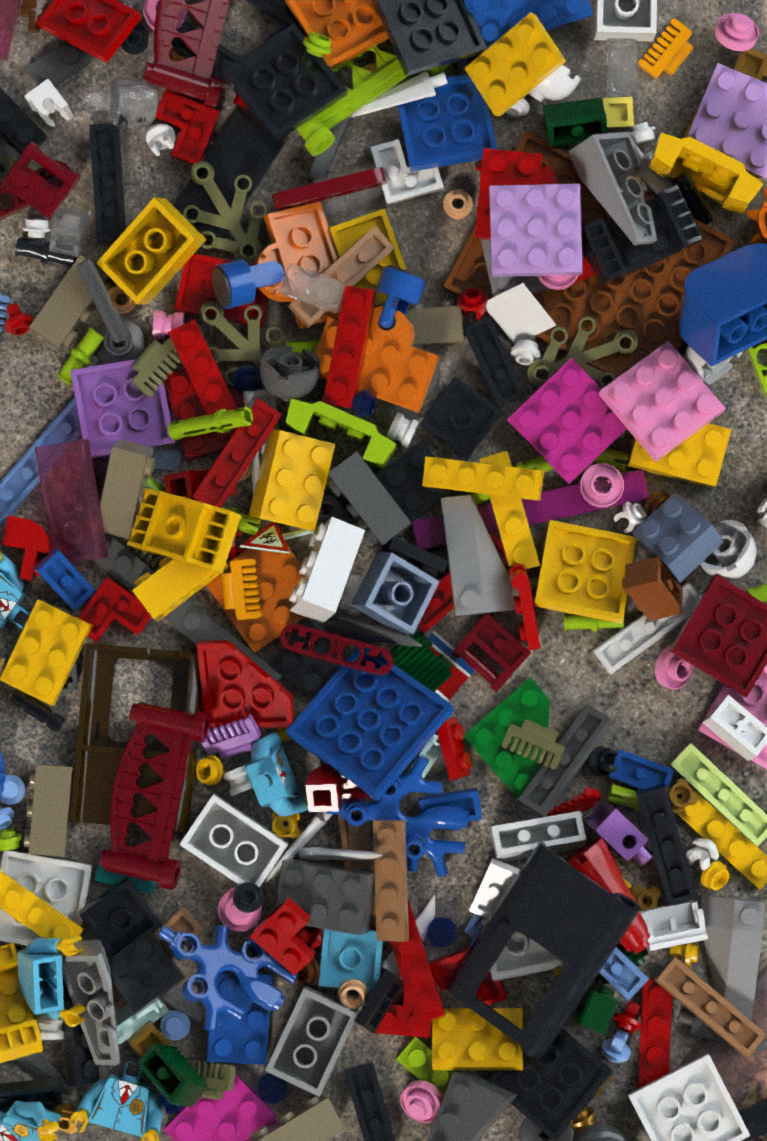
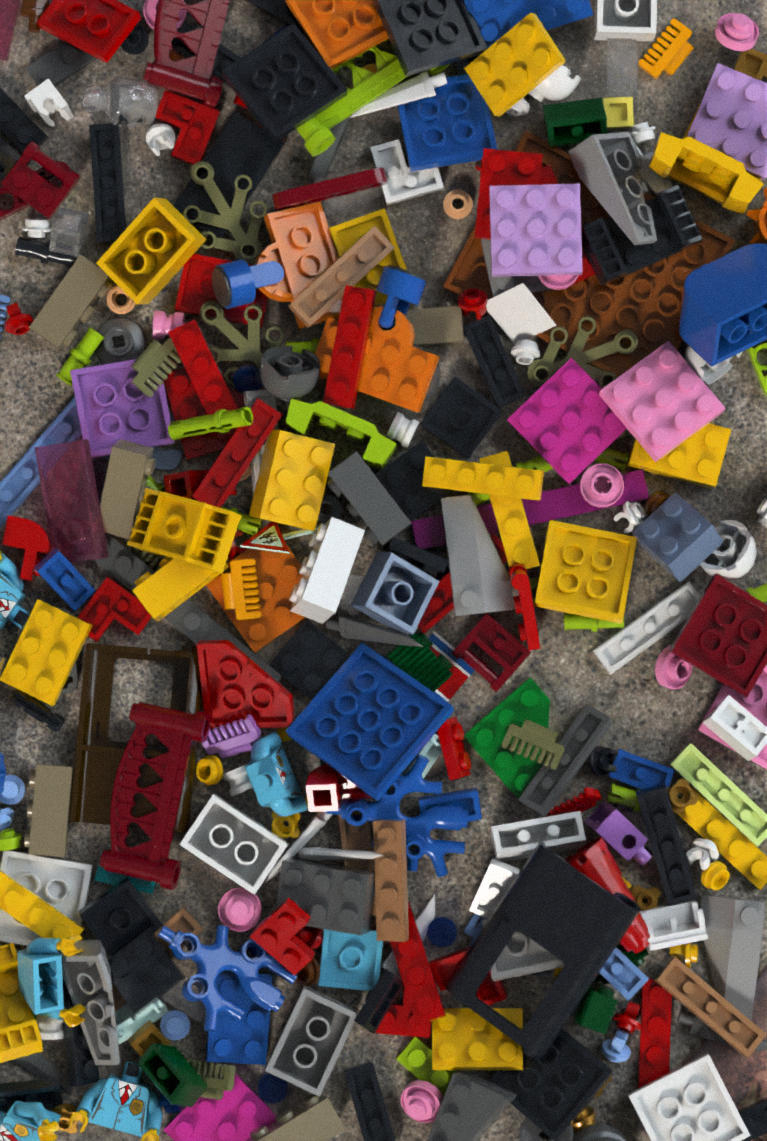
dark grey axle [77,259,129,343] -> none
black plate [233,882,263,913] -> none
clear plate [279,263,347,313] -> none
dark red beam [280,624,394,676] -> none
lime plate [303,32,332,57] -> none
light nougat plate [338,979,368,1009] -> none
clear blue plate [352,389,377,419] -> none
dark orange brick [622,556,683,621] -> none
black axle [675,172,713,225] -> none

